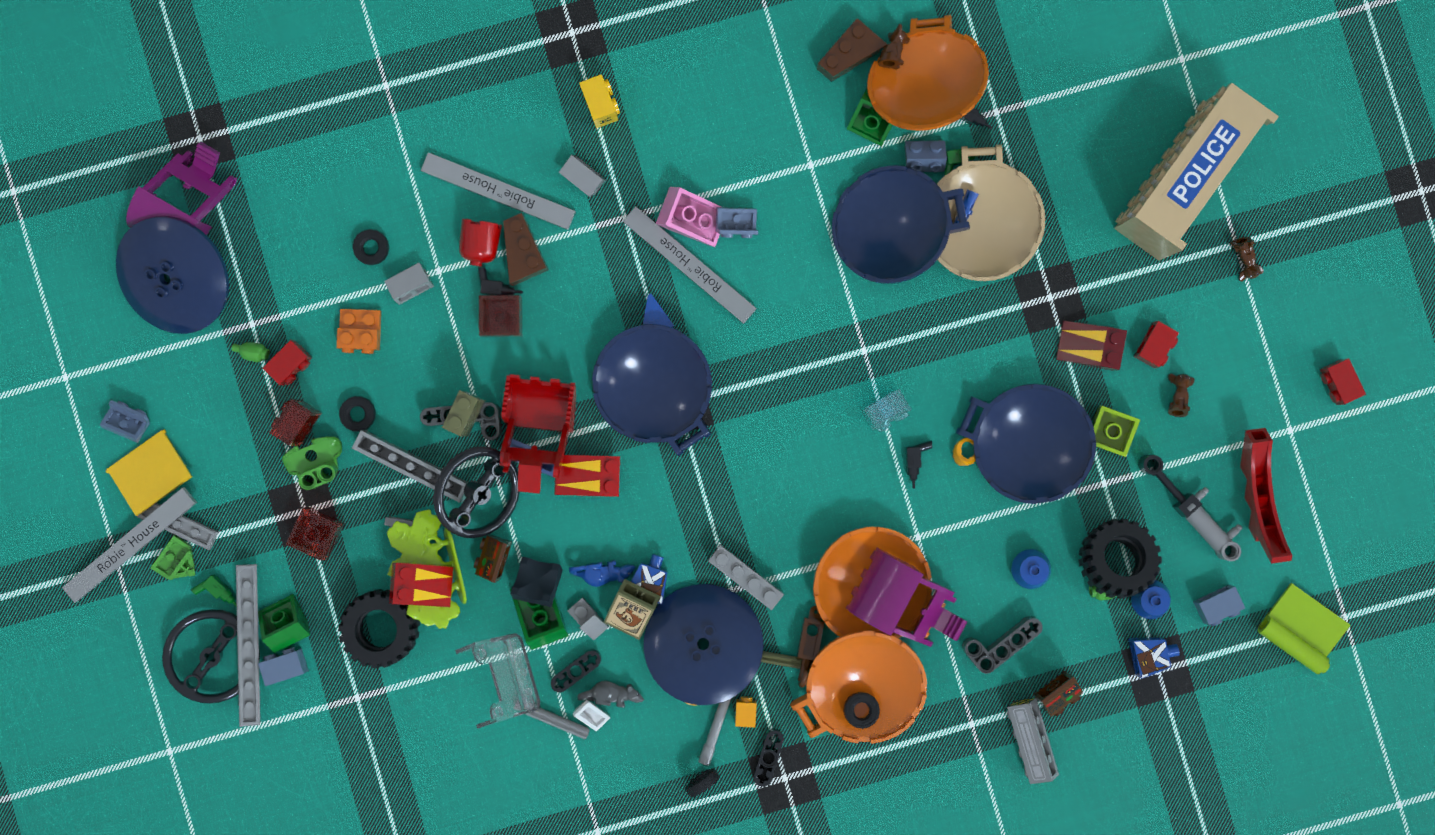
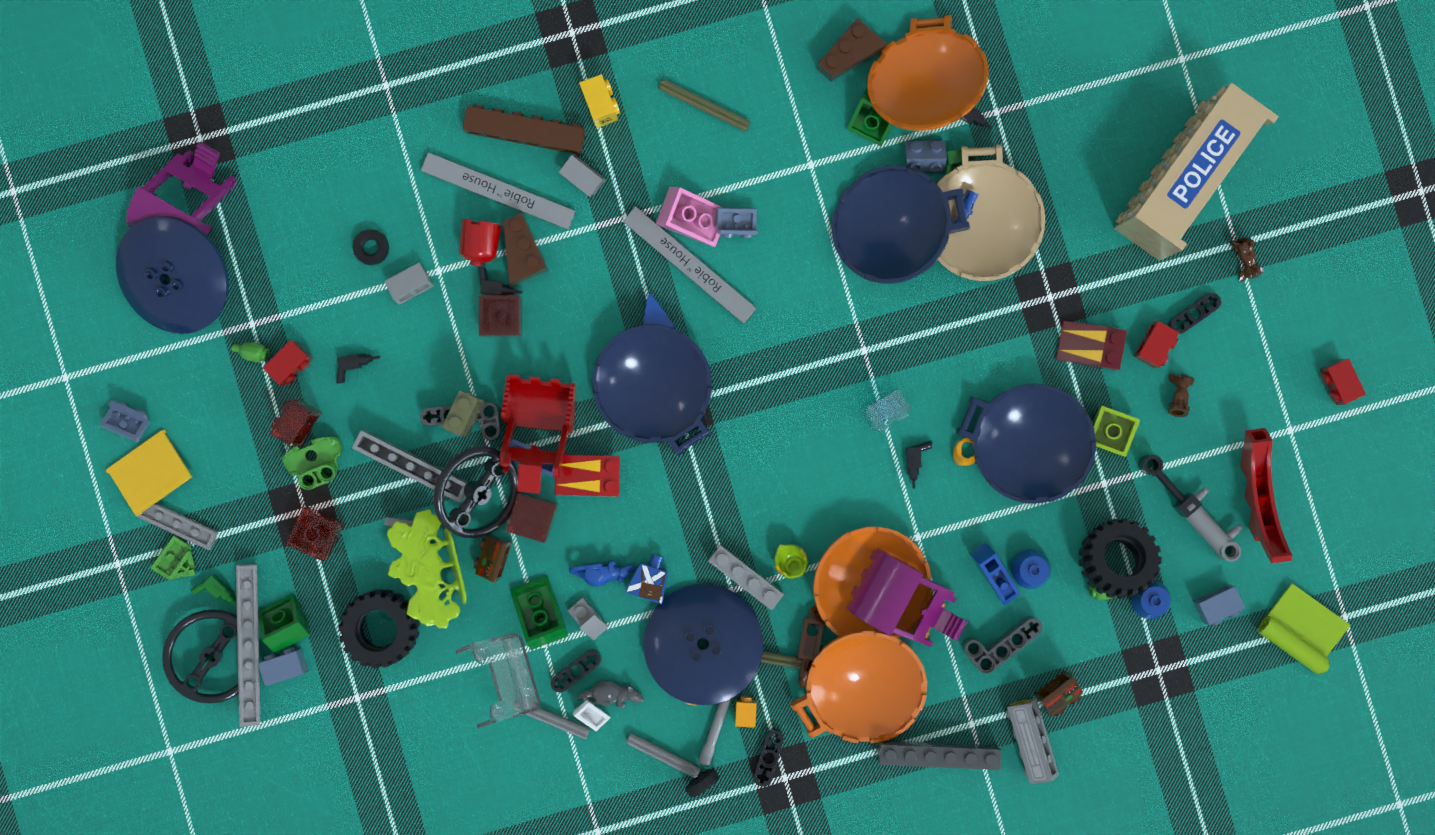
light grey tile [62,487,197,603] -> none
orange plate [337,309,381,354] -> none
black tyre [339,396,376,432] -> none
red slope [389,563,453,607] -> none
black brick [510,557,563,607] -> none
brick [604,579,661,640] -> none
black tyre [843,692,880,729] -> none
reddish brown animal [878,24,910,70] -> none
torso [1128,637,1180,679] -> none
none -> black piece [336,353,380,384]
none -> reddish brown brick [463,104,586,156]
none -> clear red brick [506,493,559,543]
none -> light grey axle [626,734,700,778]
none -> olive axle [659,79,750,131]
none -> lime hair [774,544,809,579]
none -> dark grey brick [877,740,1001,770]
none -> blue slope [969,542,1020,605]
none -> black beam [1168,293,1221,334]

